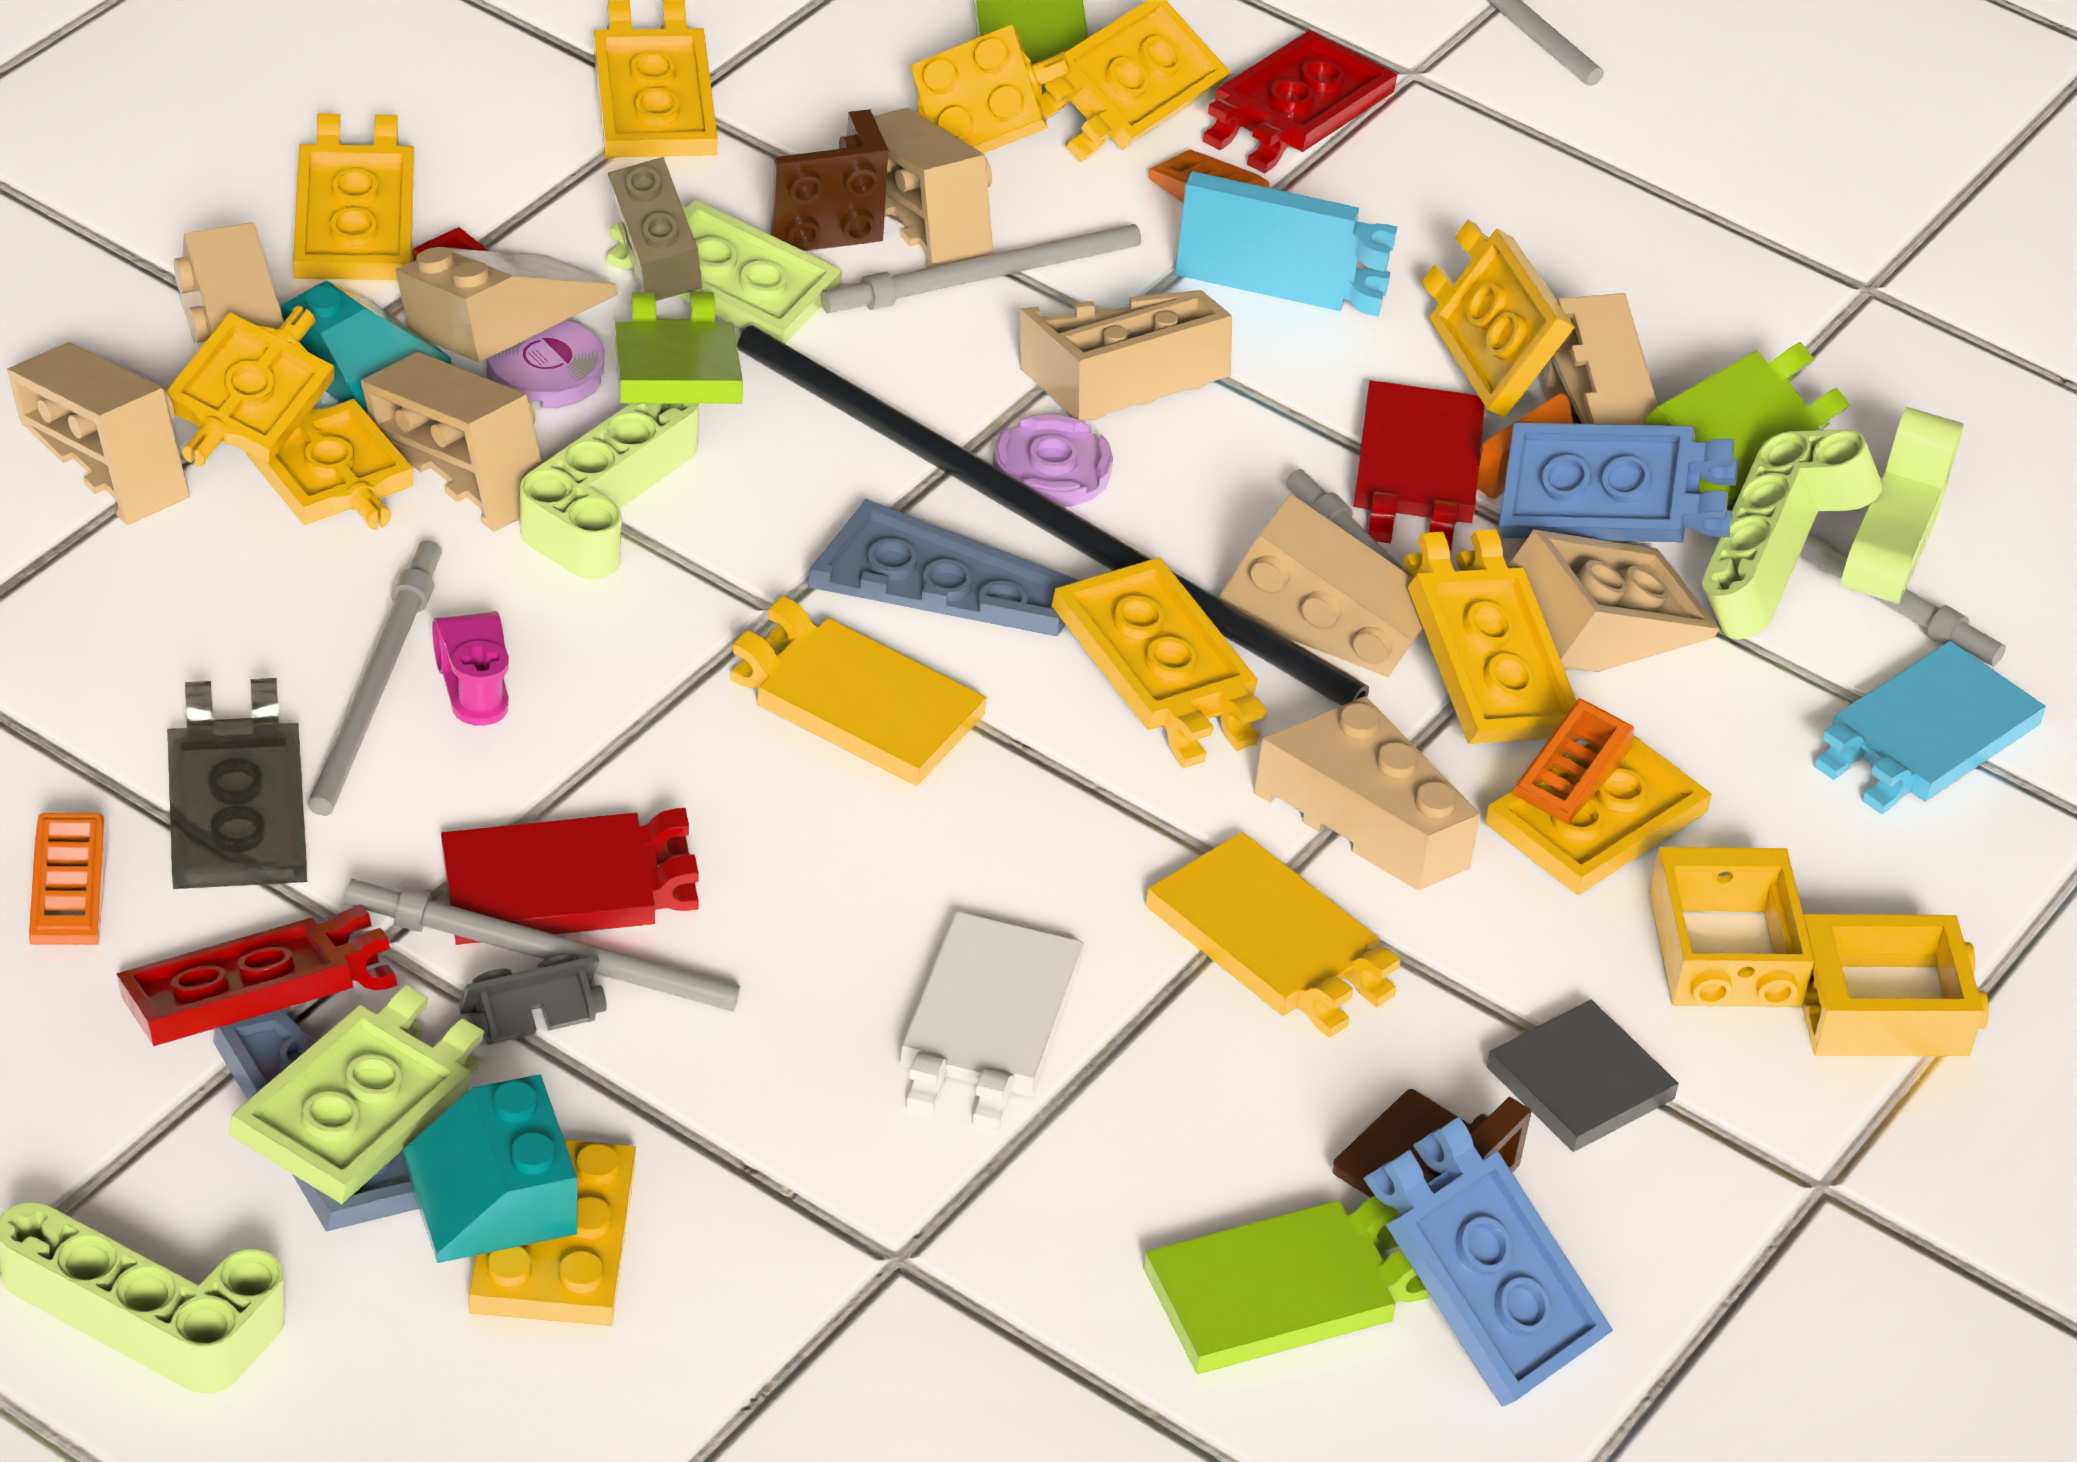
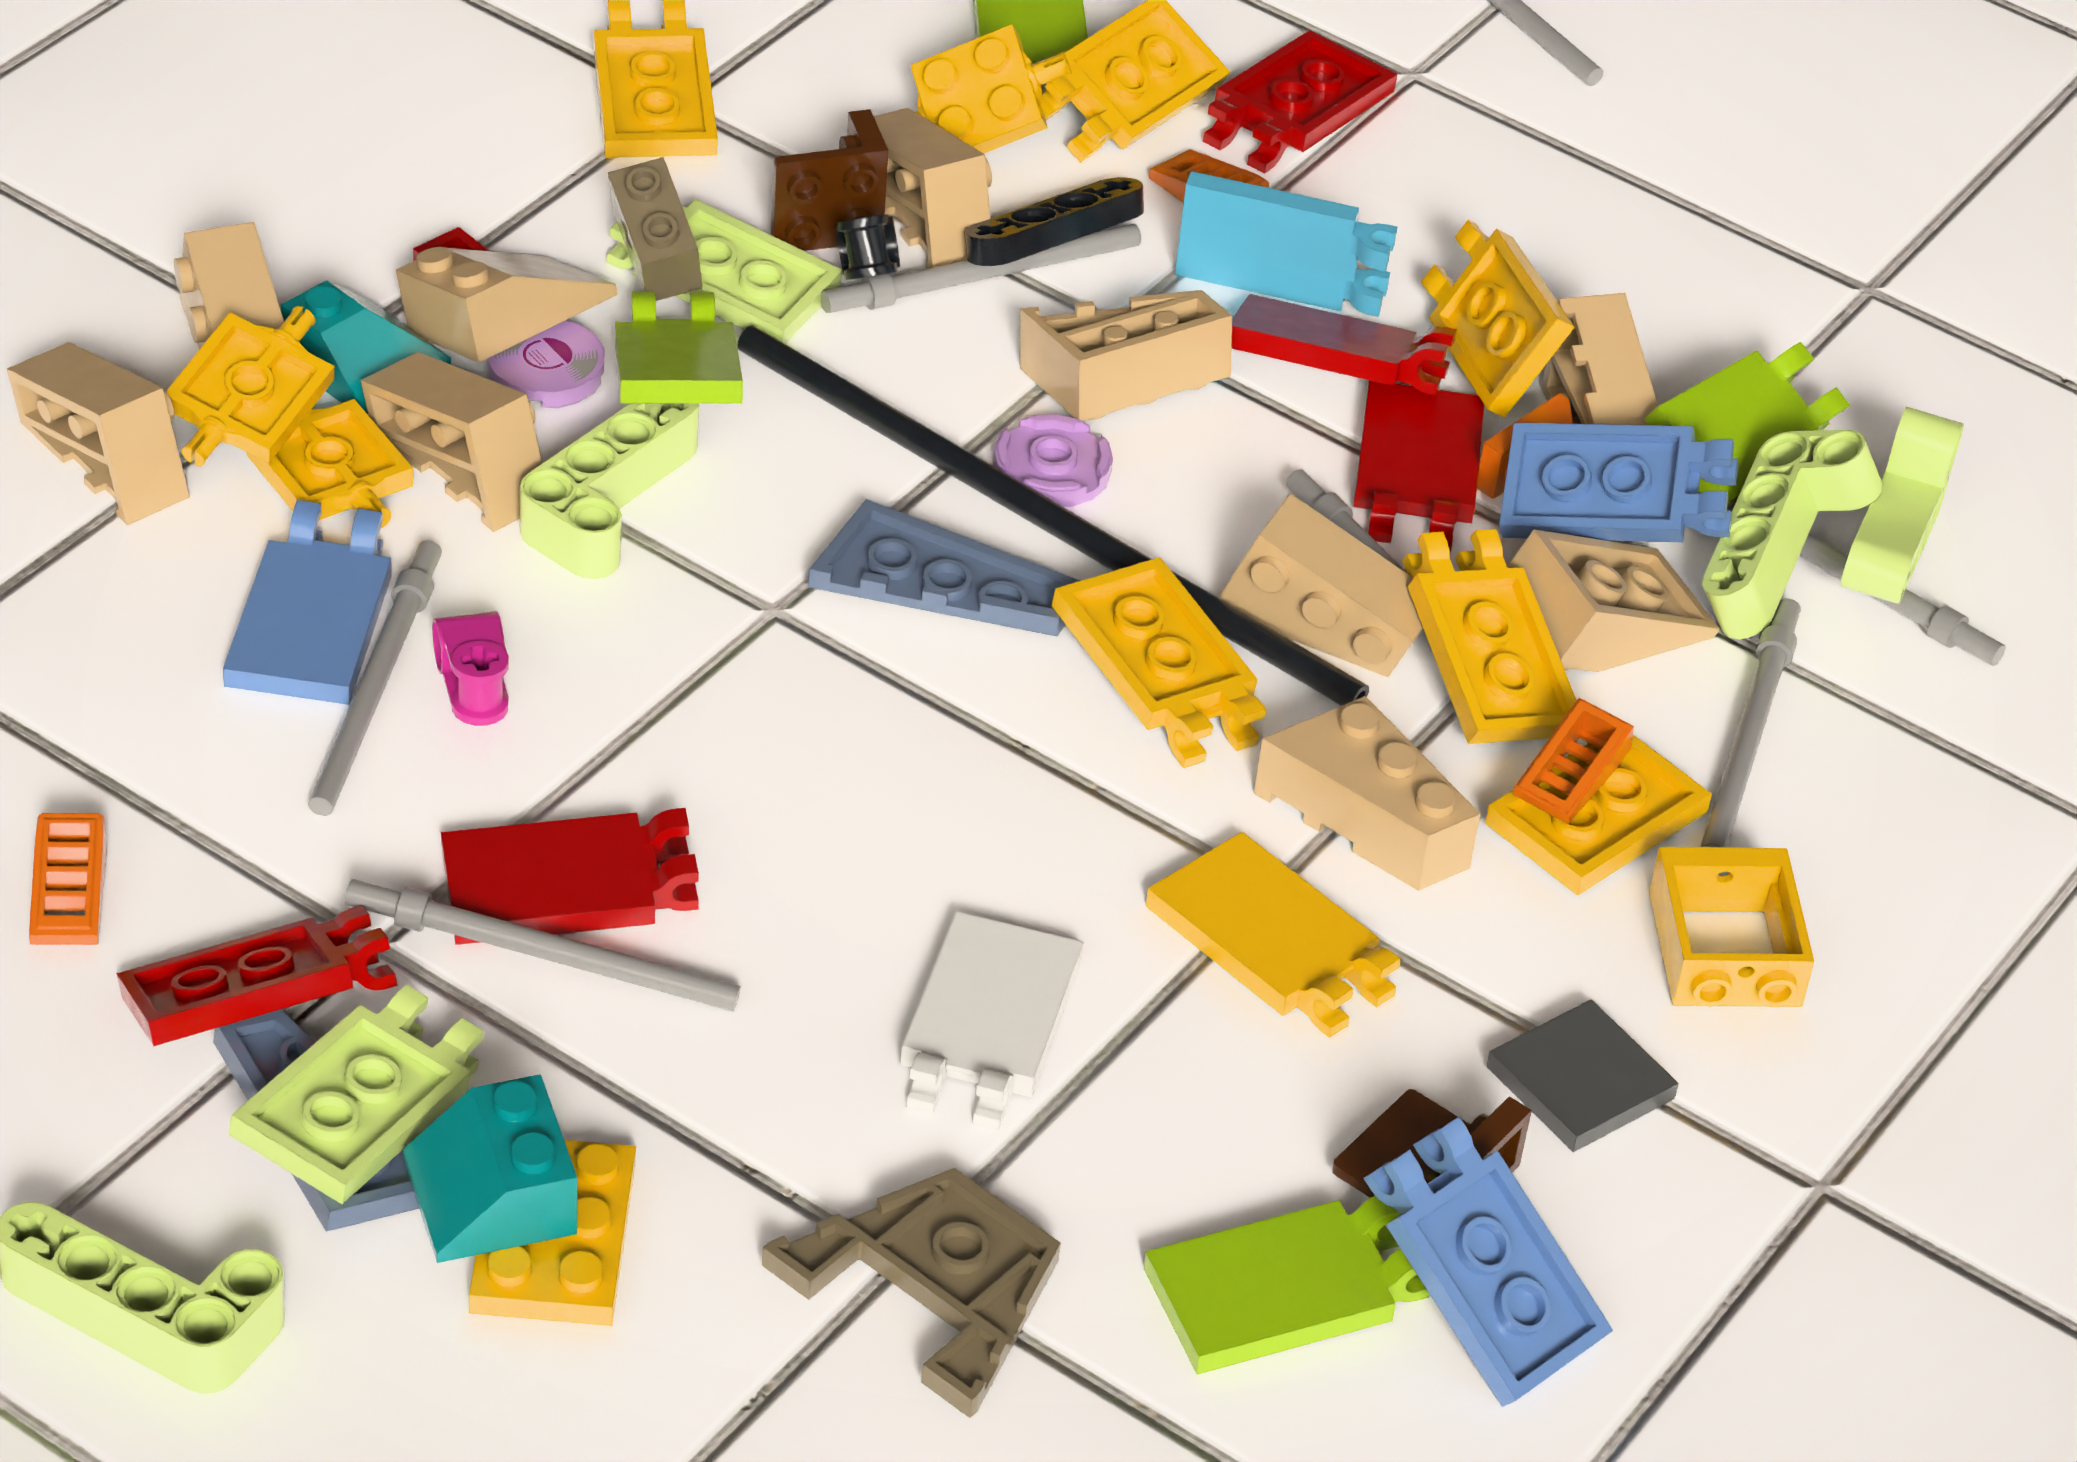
clear smoke tile [167,678,308,889] -> none
yellow tile [293,113,414,280] -> none
dark grey hinge [459,954,607,1045] -> none
yellow tile [730,595,987,786] -> none
yellow window [1802,914,1989,1056] -> none
medium azure tile [1814,641,2046,815] -> none
none -> medium blue tile [223,500,392,705]
none -> dark tan wing [762,1168,1061,1418]
none -> black piece [835,214,901,280]
none -> black beam [965,177,1144,266]
none -> red tile [1232,294,1457,396]
none -> light grey bar [1700,598,1801,847]

